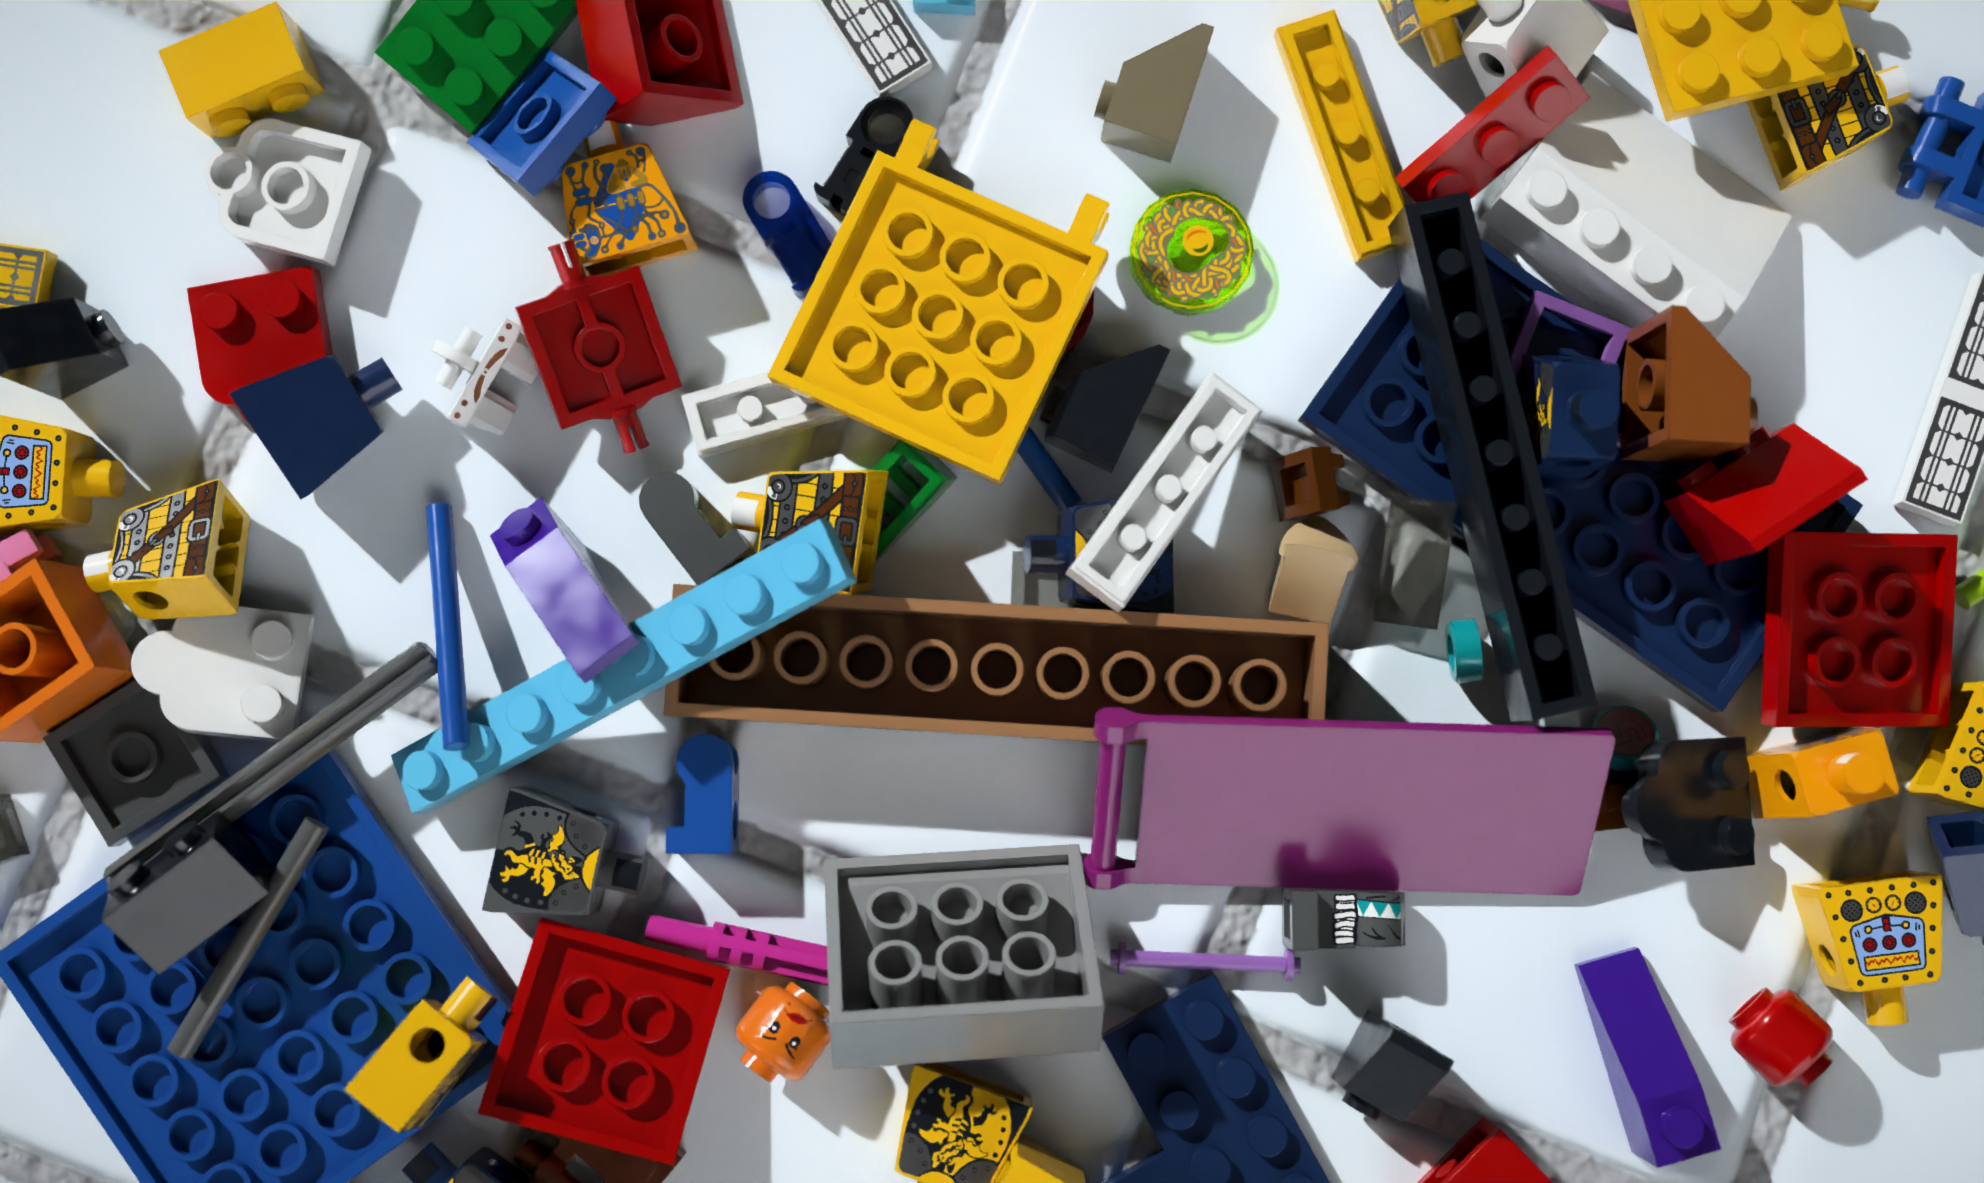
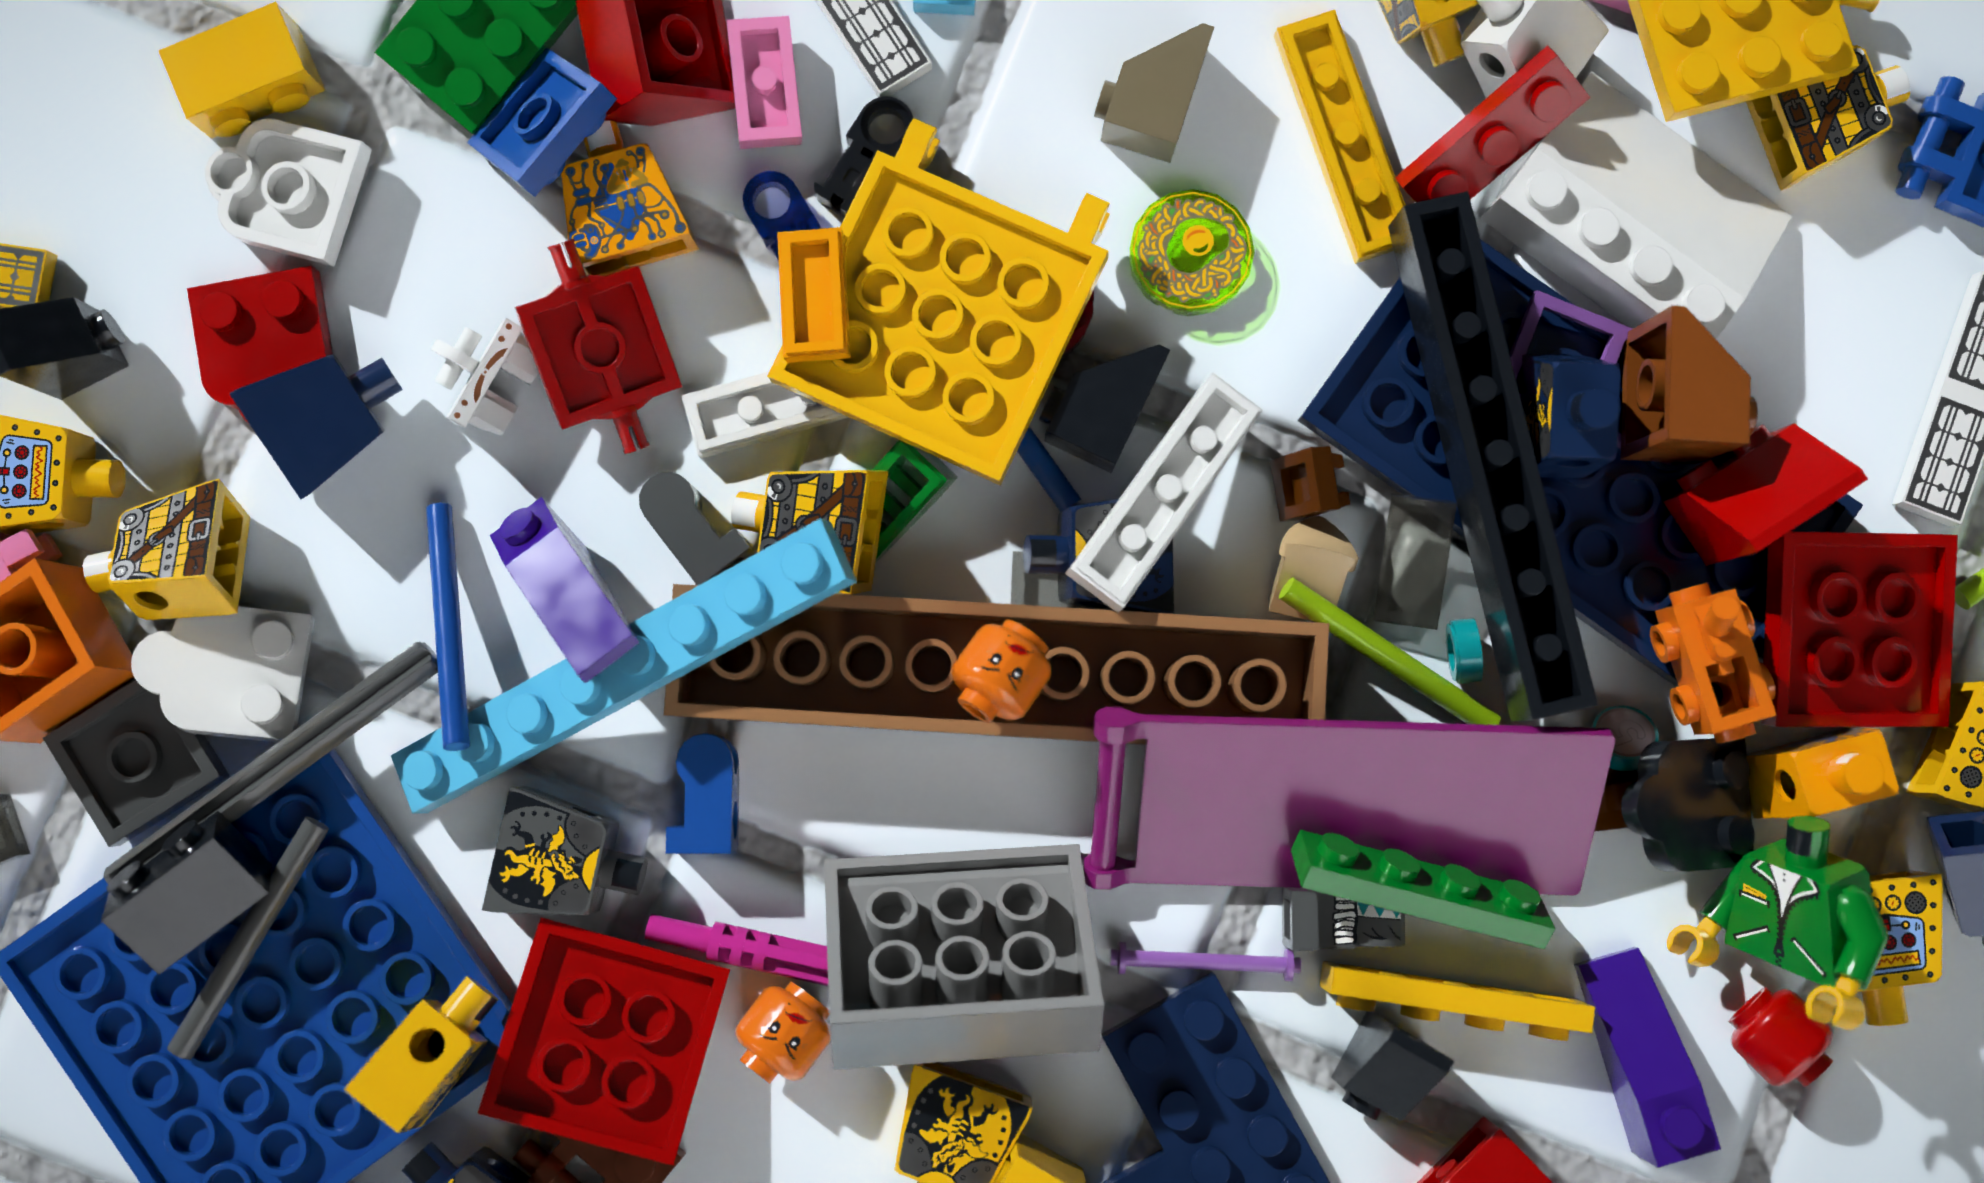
none -> bright pink plate [727,16,802,149]
none -> light orange tile [777,227,851,363]
none -> orange head [952,620,1051,723]
none -> lime bar [1279,577,1501,725]
none -> green plate [1291,829,1556,949]
none -> yellow plate [1319,961,1595,1041]
none -> orange brick [1650,582,1777,743]
none -> green torso [1667,816,1888,1030]

